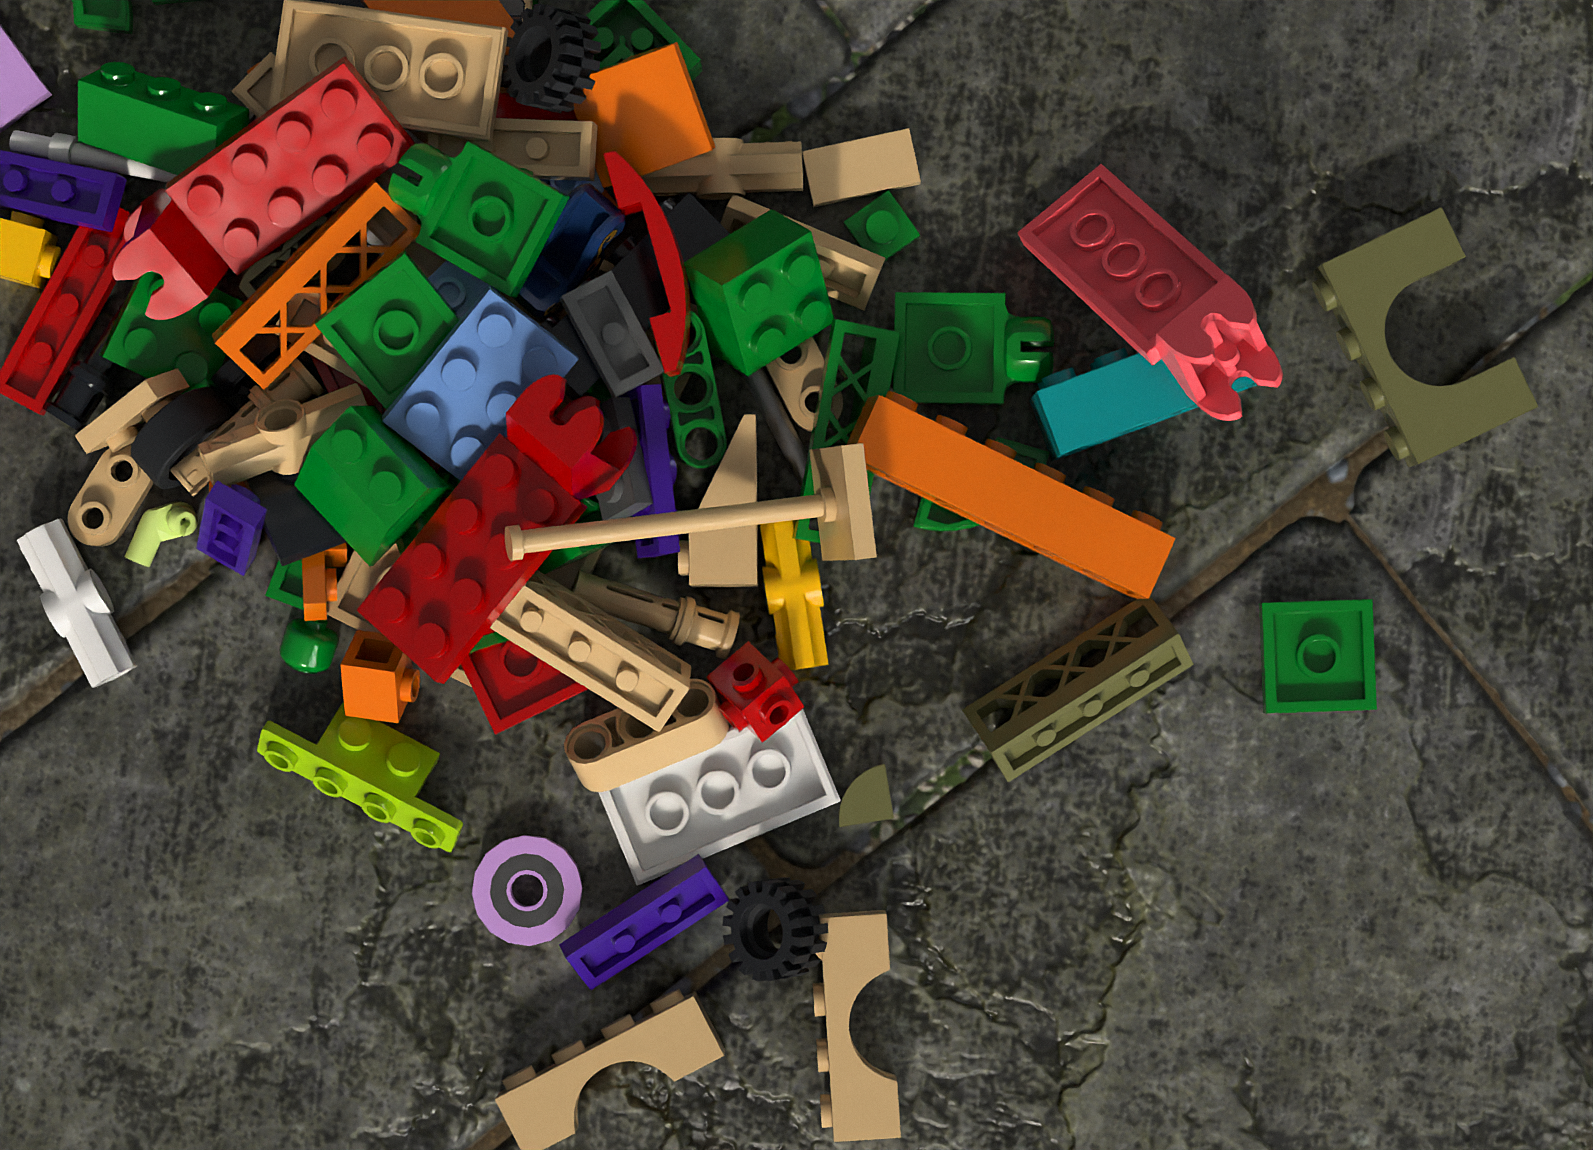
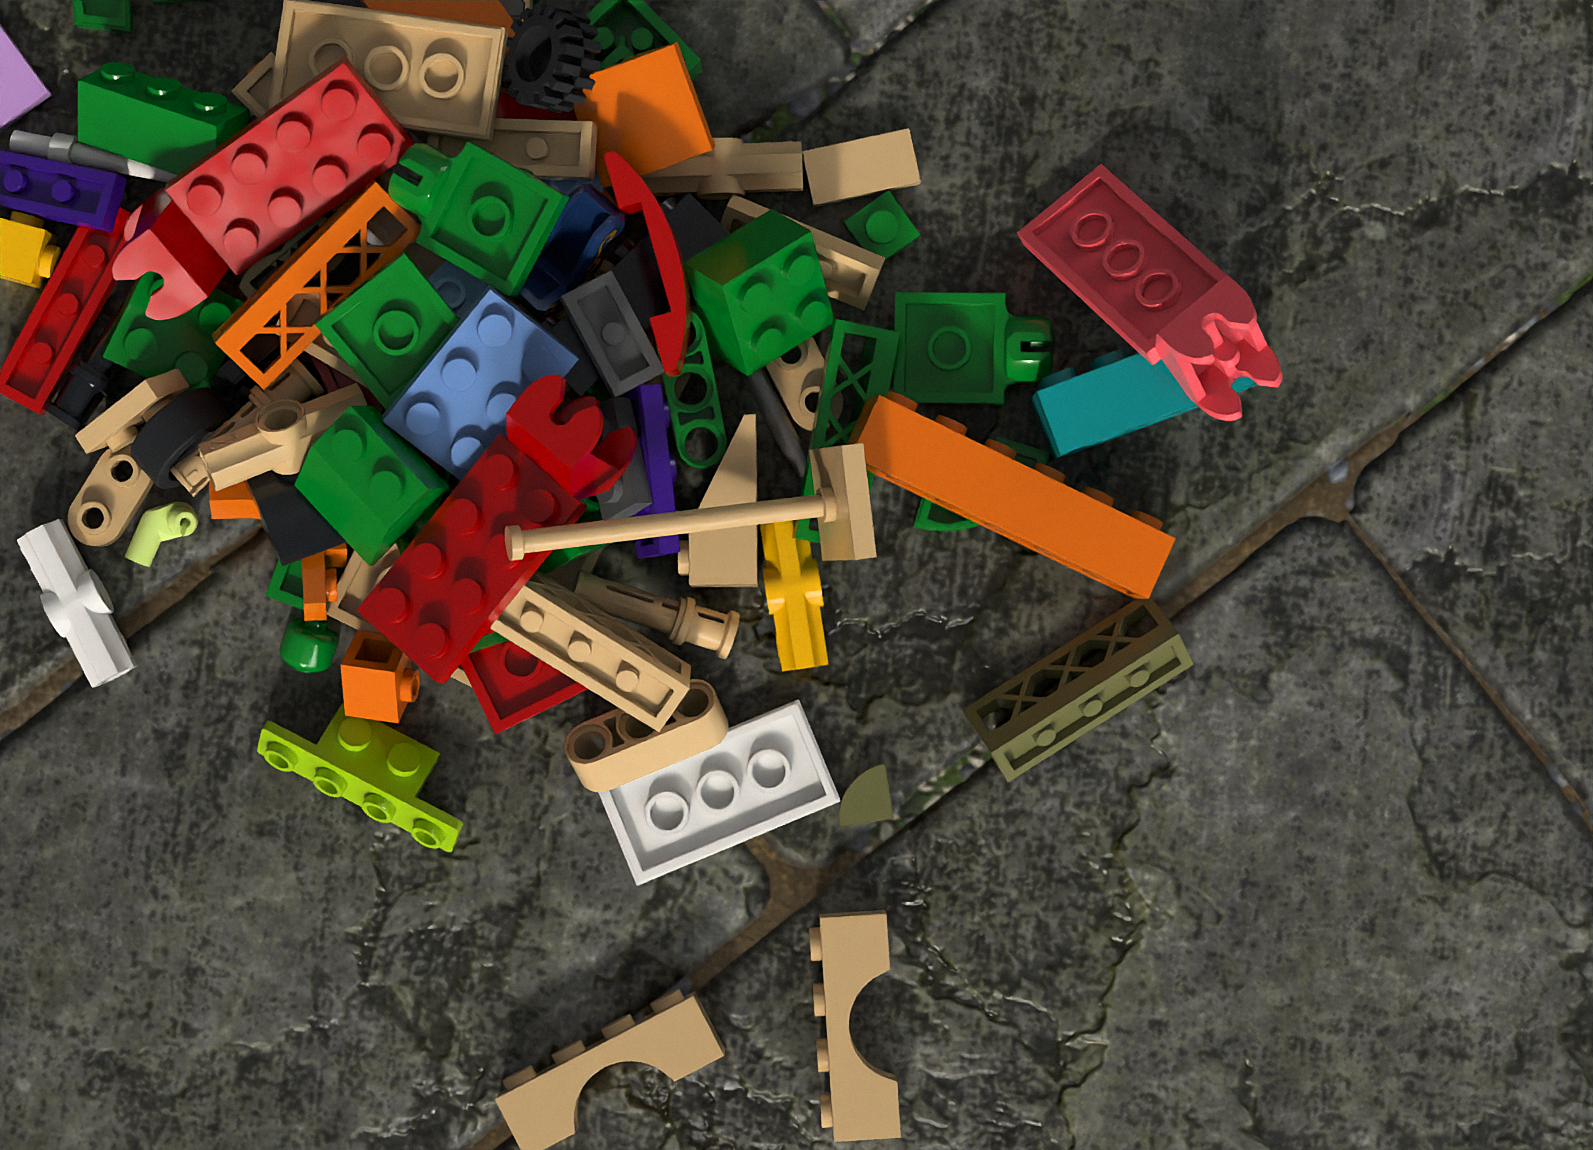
dark purple plate [196,480,267,576] -> none
lavender tile [472,835,583,946] -> none
dark purple plate [559,854,729,990] -> none
red brick [706,641,804,743] -> none
black tyre [722,877,828,982] -> none
green plate [1259,599,1377,714] -> none
olive arch [1312,207,1539,468] -> none

